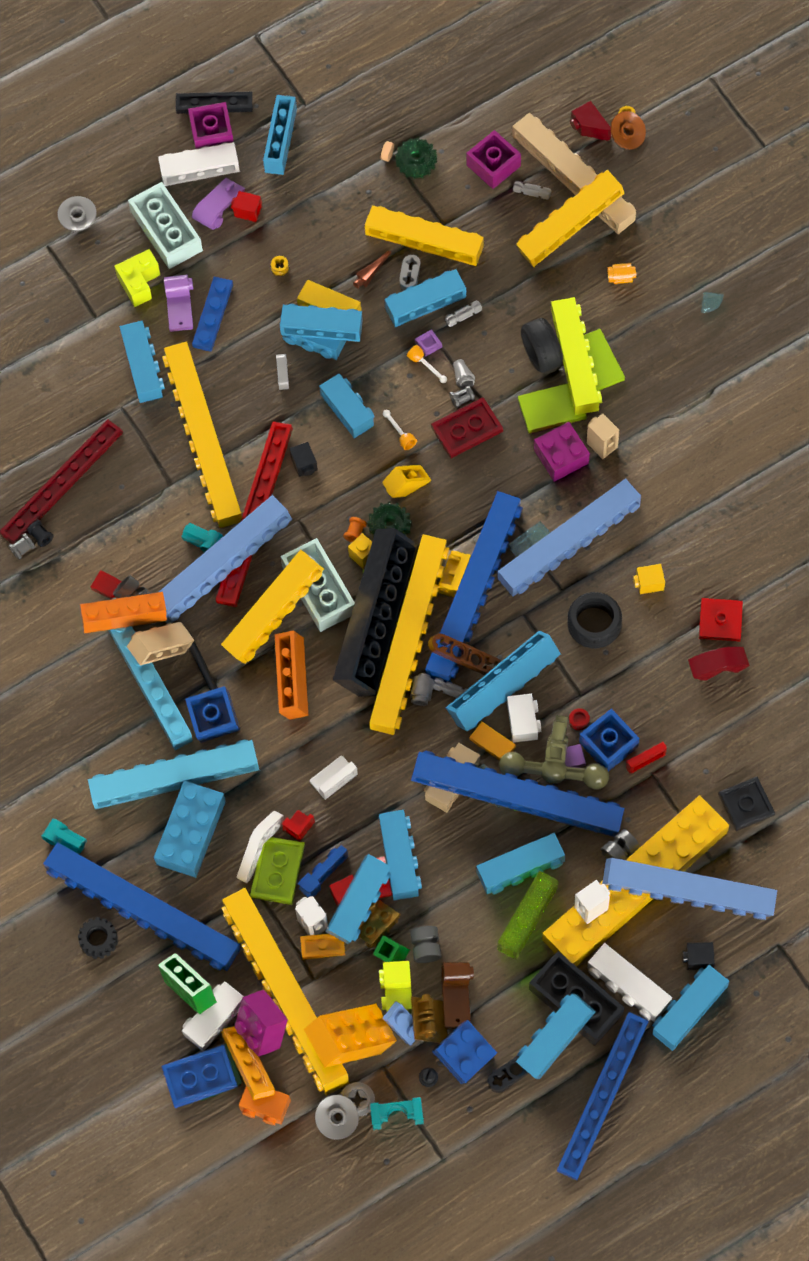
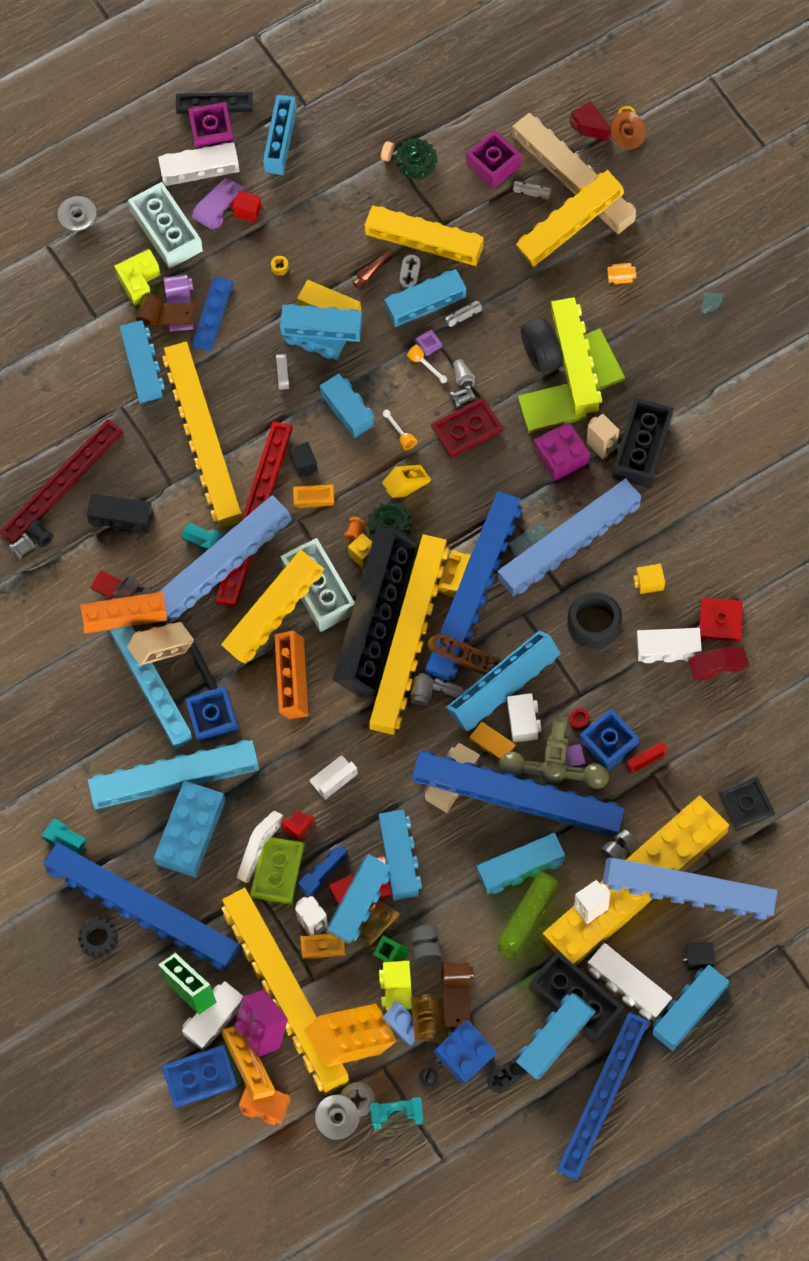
none -> black brick [86,493,153,533]
none -> reddish brown door [136,294,197,326]
none -> light orange tile [293,484,335,508]
none -> black brick [612,398,674,488]
none -> white brick [636,628,701,663]

